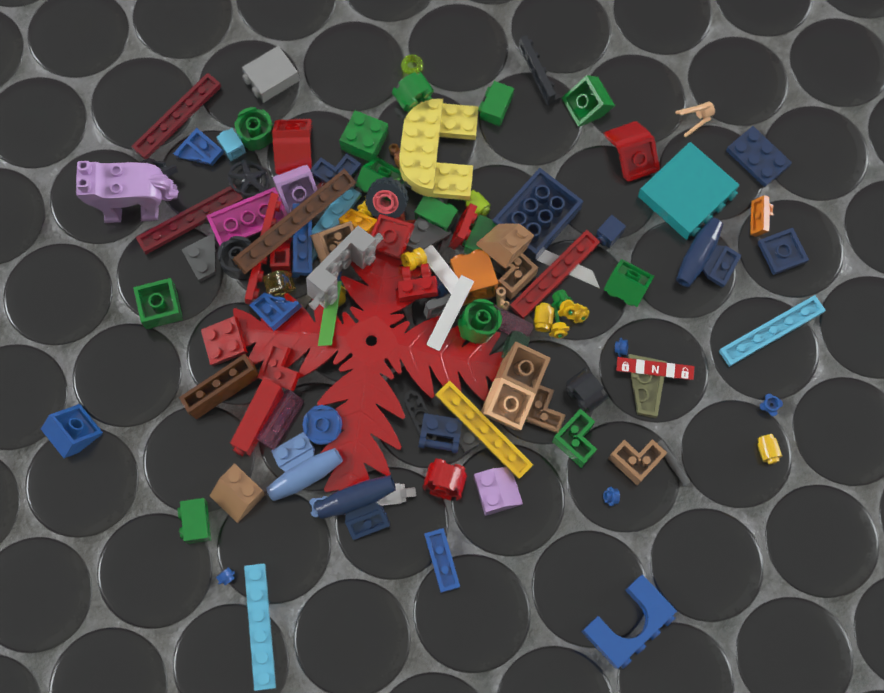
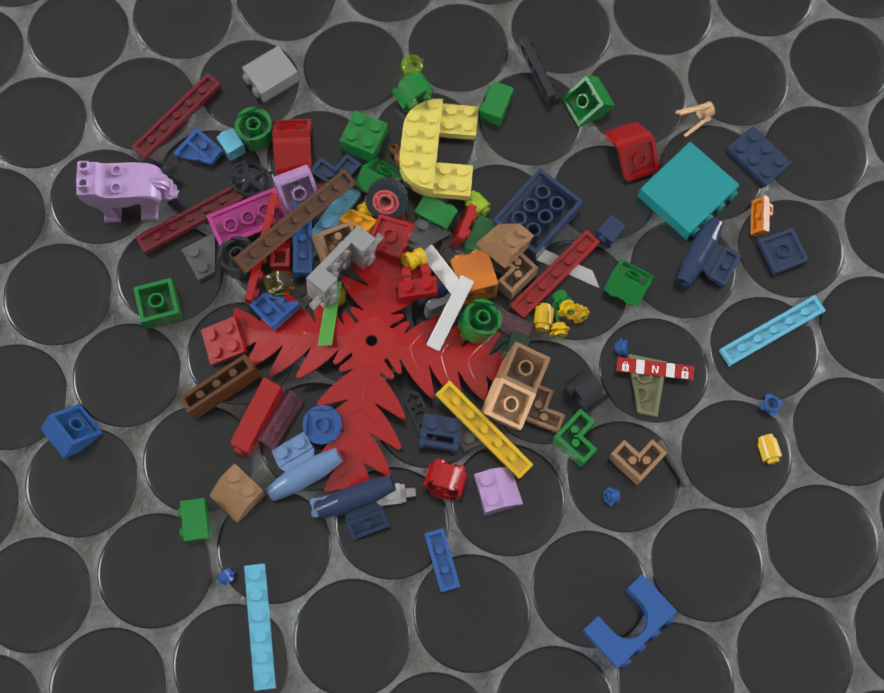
red plate [257,341,301,392] -> none
light nougat arm [496,287,510,311] -> none

